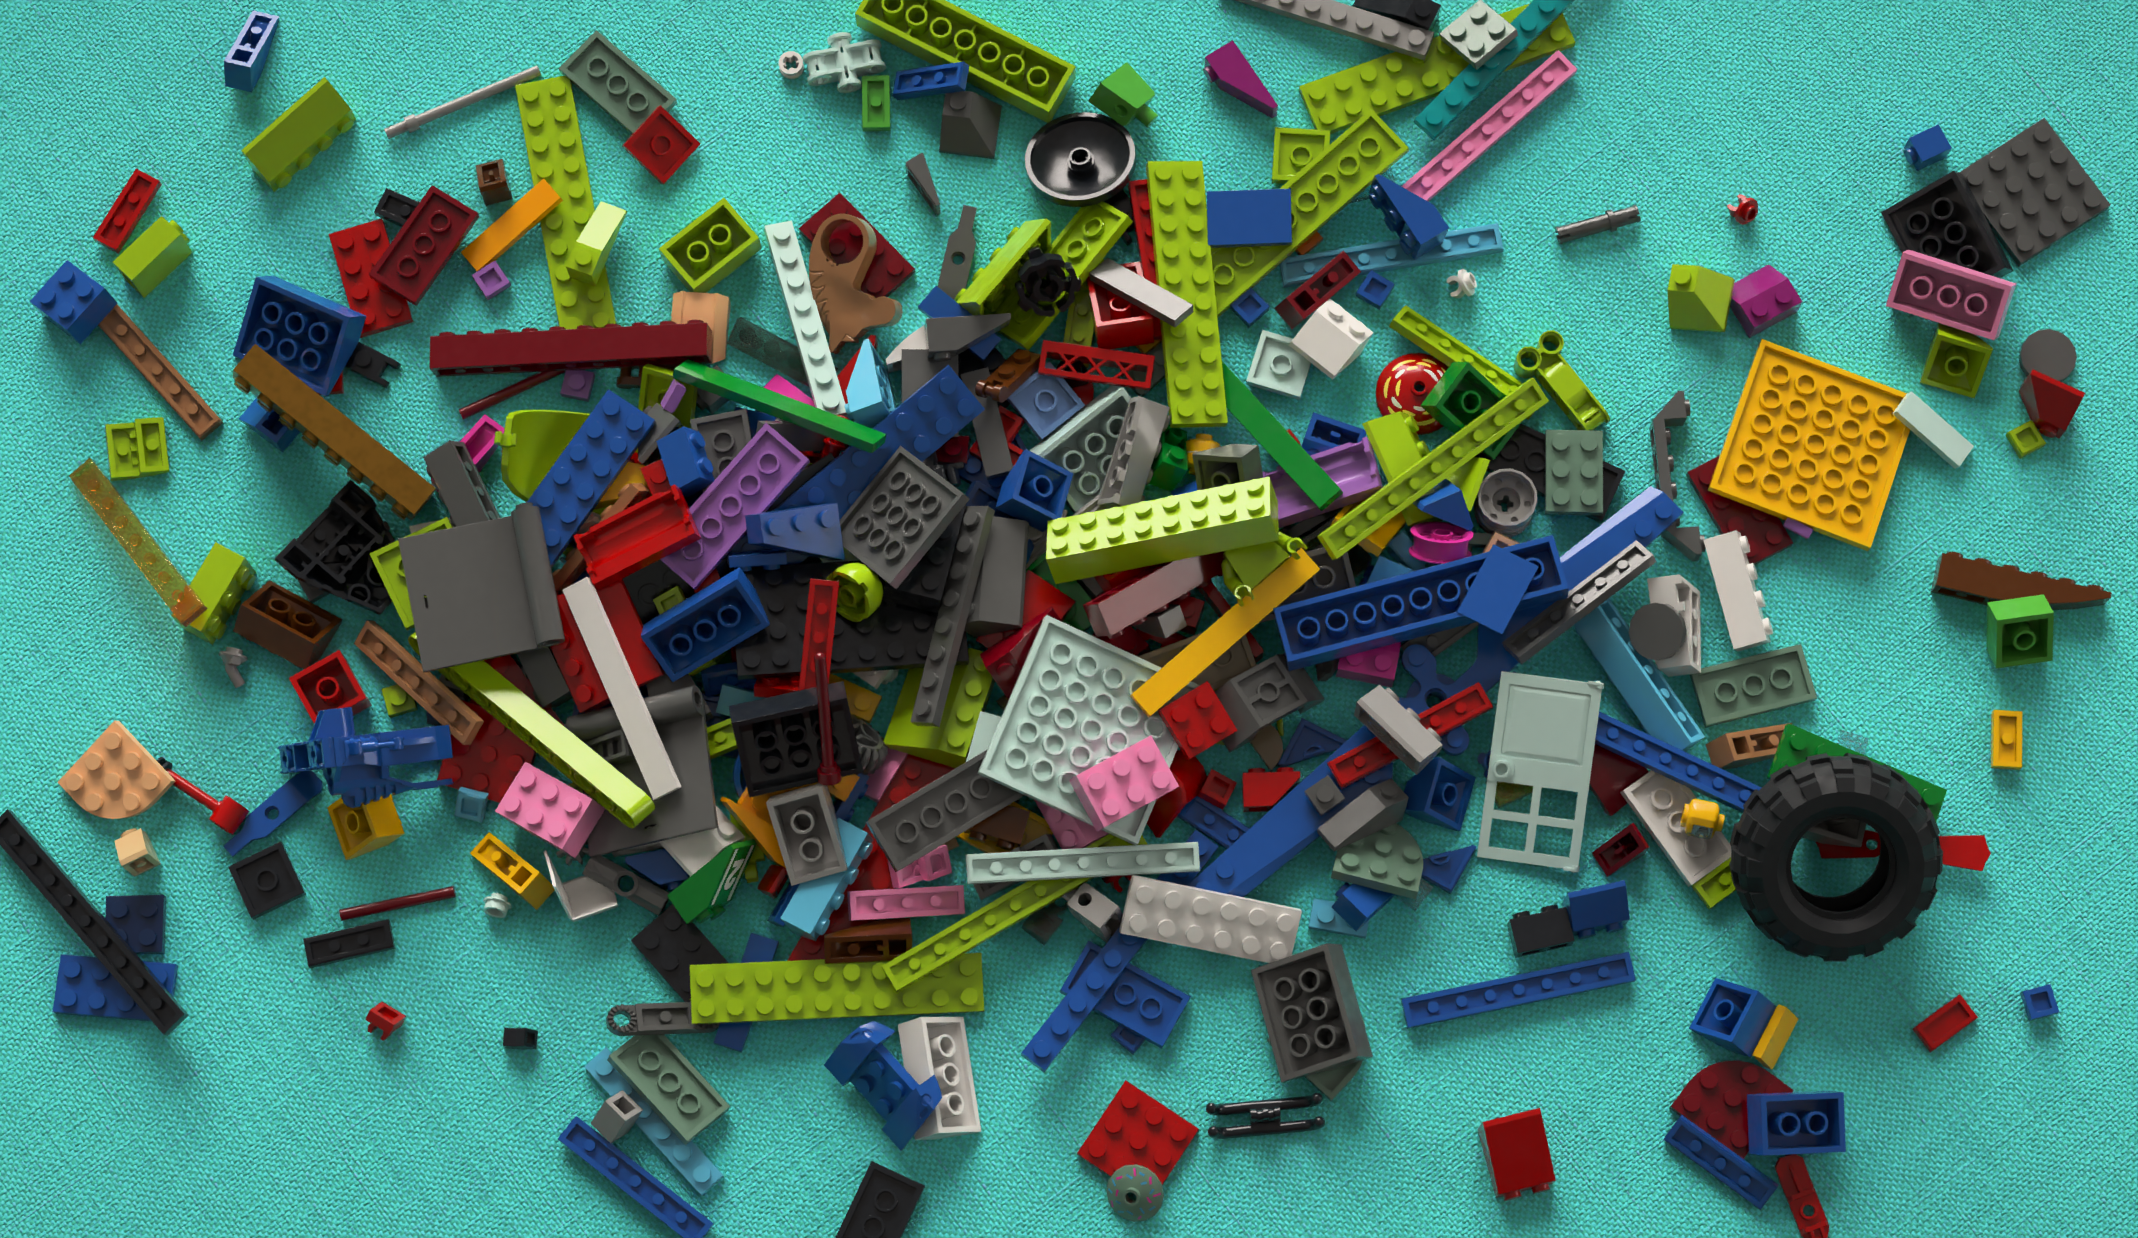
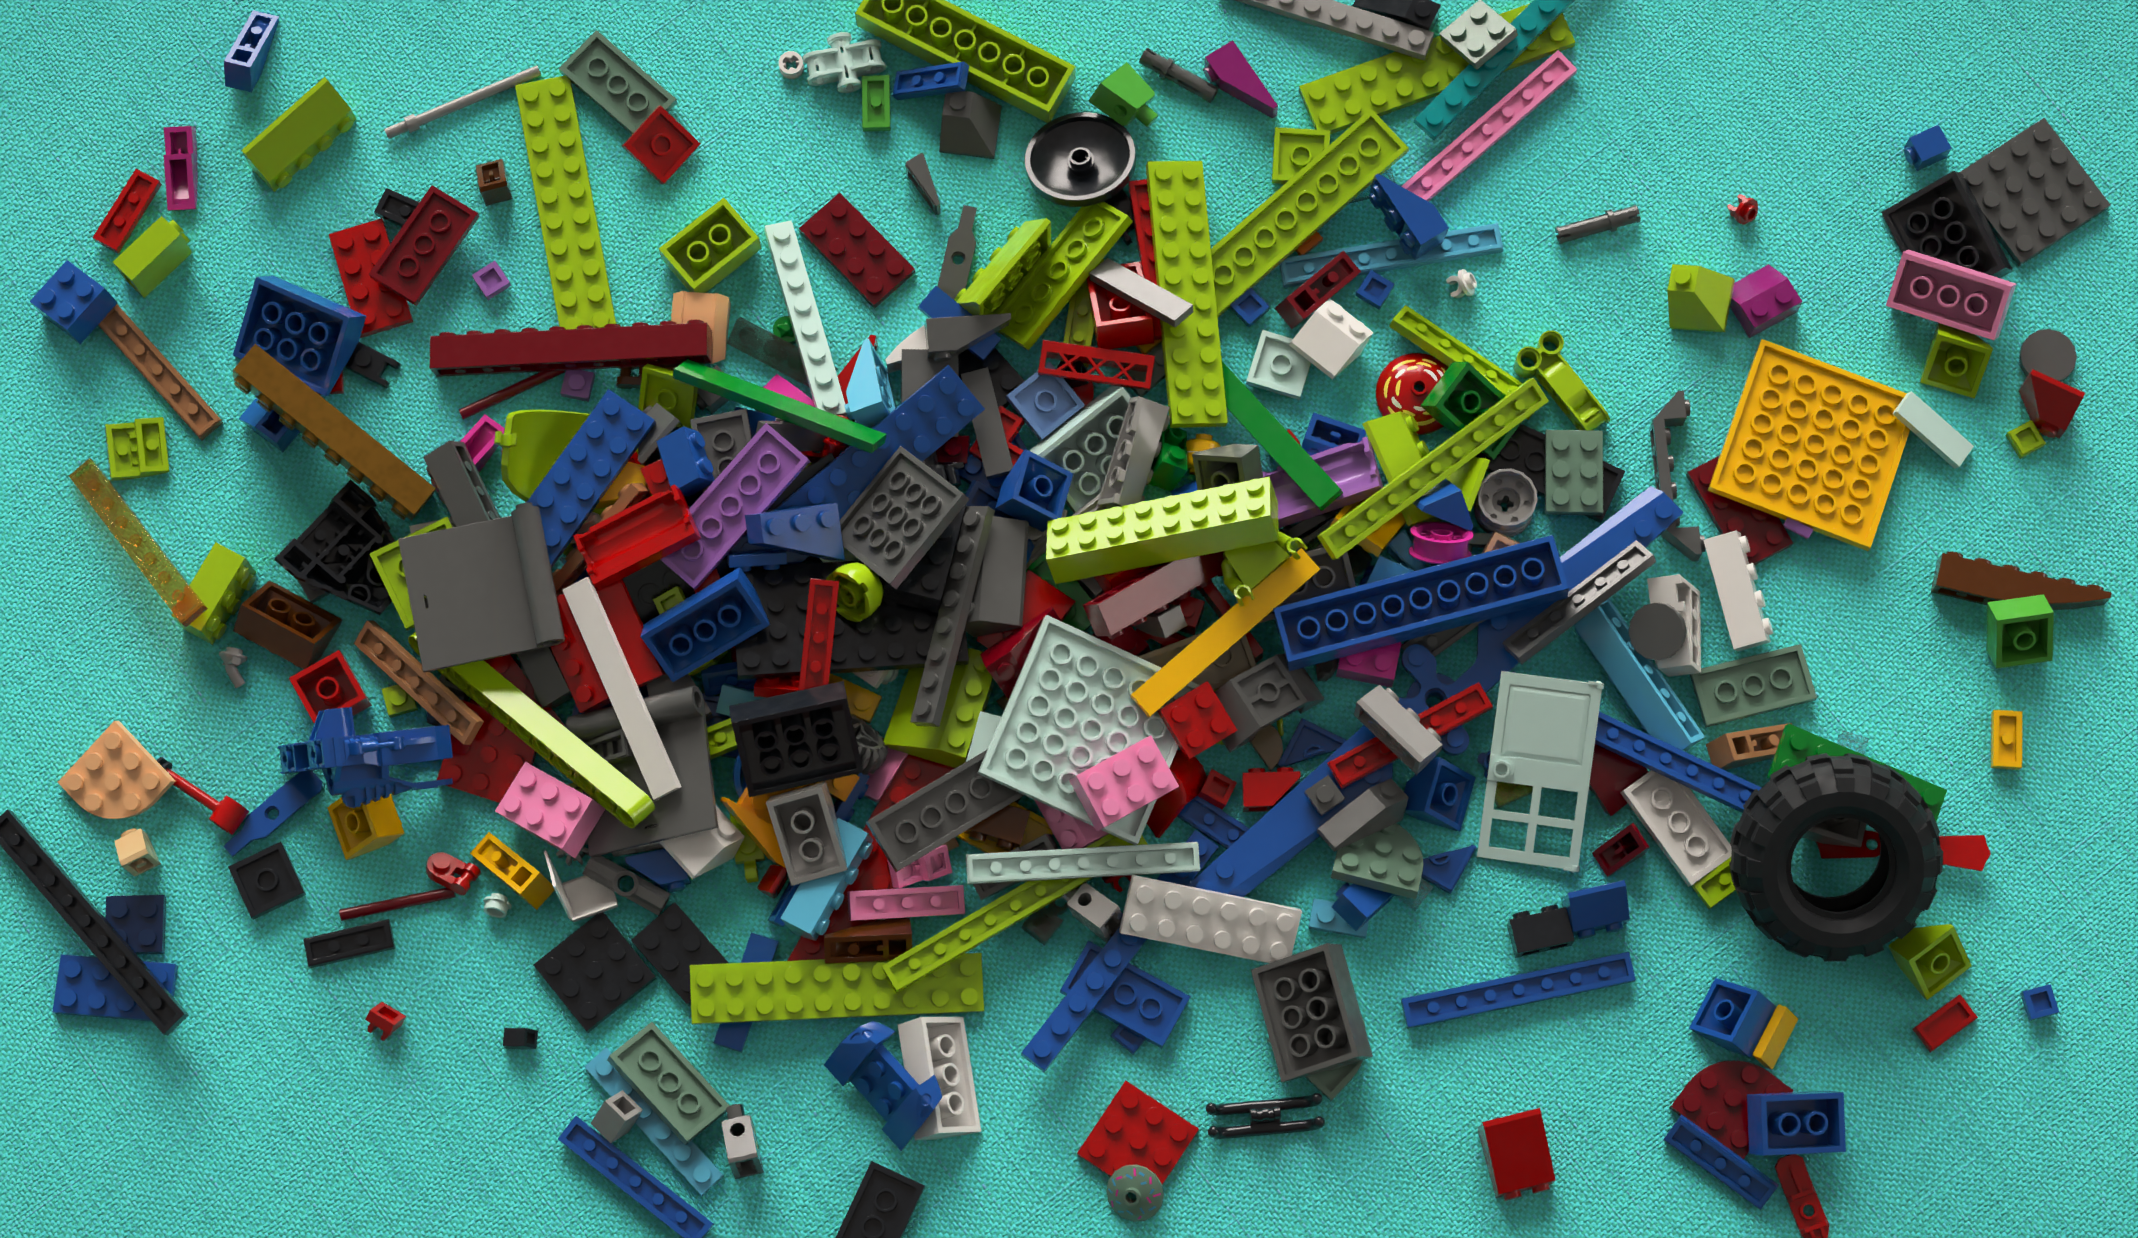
medium azure tile [454,787,489,823] -> none
light orange tile [461,178,563,271] -> none
lime slope [566,201,627,287] -> none
dark grey plate [606,1002,720,1036] -> none
medium lavender tile [660,379,686,413] -> none
green slope [667,839,757,924] -> none
medium nougat animal [809,214,903,354] -> none
dark red piece [814,652,841,786] -> none
reddish brown plate [975,349,1041,403] -> none
black piece [1015,246,1082,317] -> none
blue tile [1207,188,1292,248] -> none
blue sticker [1457,544,1539,634] -> none
yellow head [1680,799,1725,840] -> none
none -> dark pink slope [163,126,198,211]
none -> red plate [426,852,481,895]
none -> black plate [533,912,656,1033]
none -> torso [721,1104,764,1179]
none -> green tile [773,316,796,346]
none -> dark grey pin [1139,48,1219,103]
none -> lime slope [1888,924,1972,1000]

